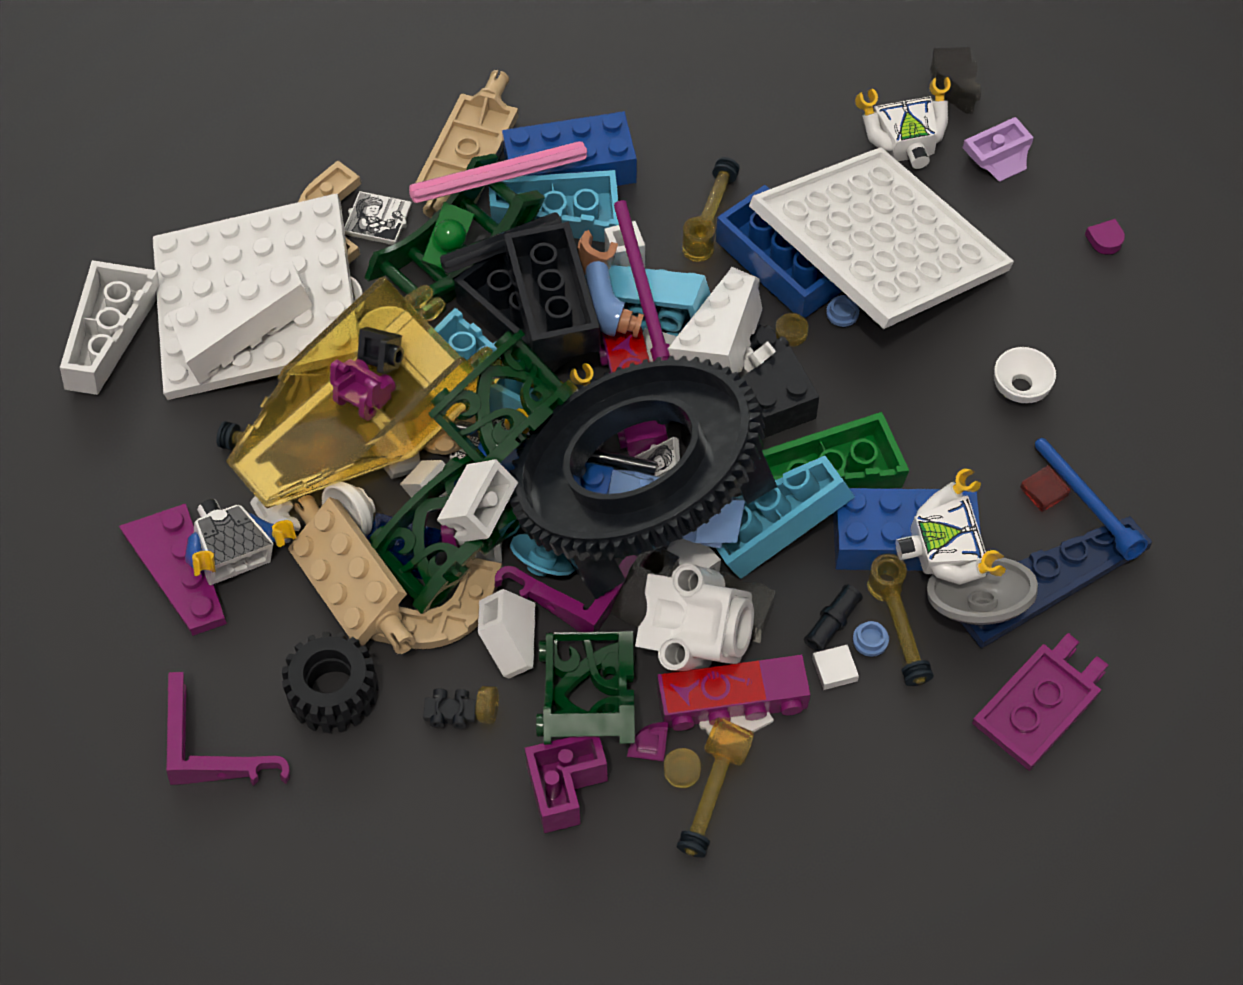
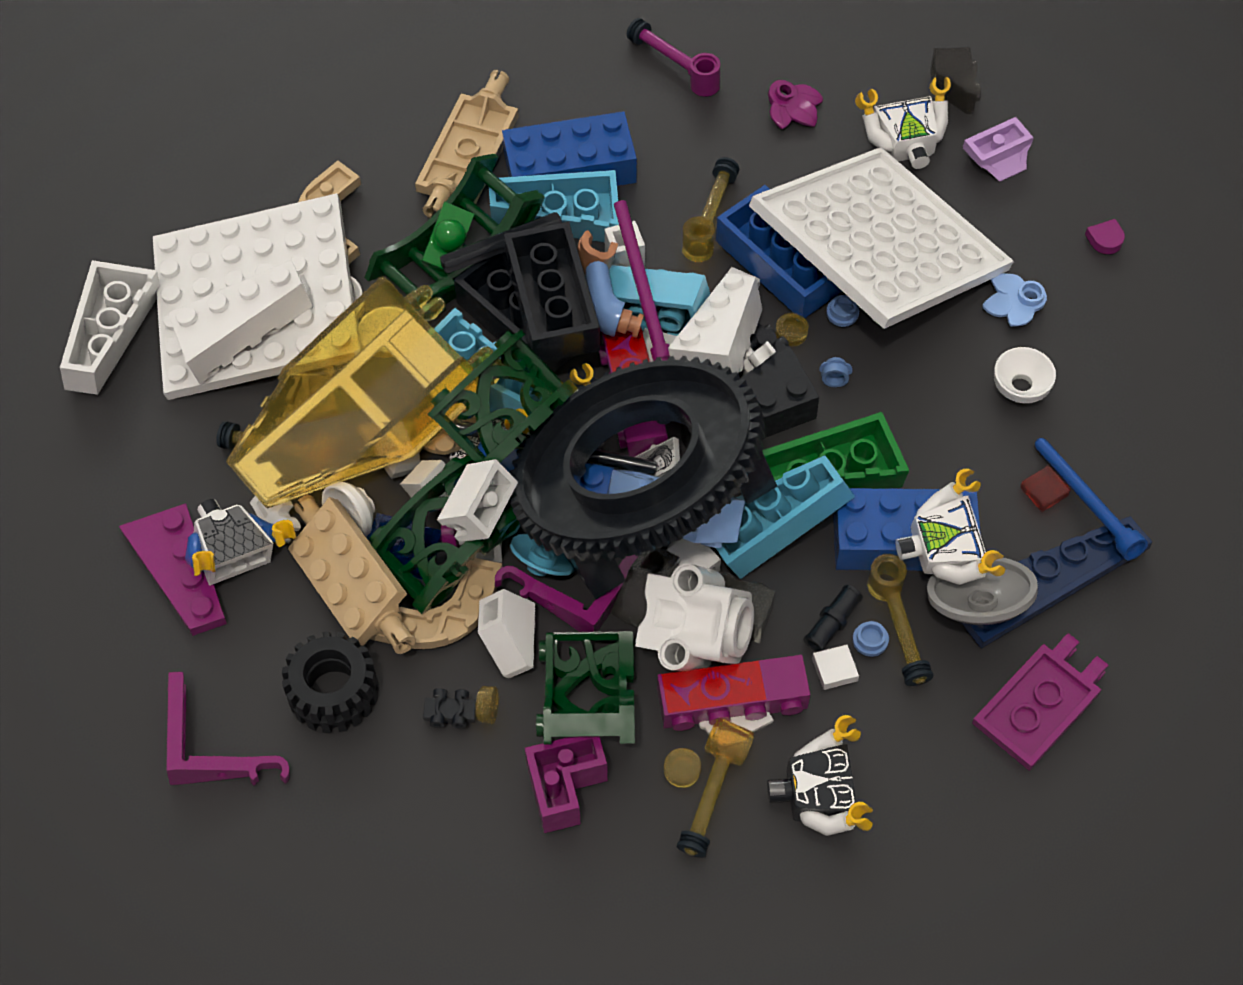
magenta piece [330,359,396,421] -> none
piece [344,191,412,245] -> none
black bracket [357,326,404,374] -> none
bright pink axle [409,141,587,203] -> none
magenta tile [627,722,669,761] -> none
none -> magenta piece [626,18,720,96]
none -> torso [767,715,873,836]
none -> magenta plate [768,80,823,129]
none -> medium blue plate [819,357,852,387]
none -> light blue plate [983,273,1047,326]

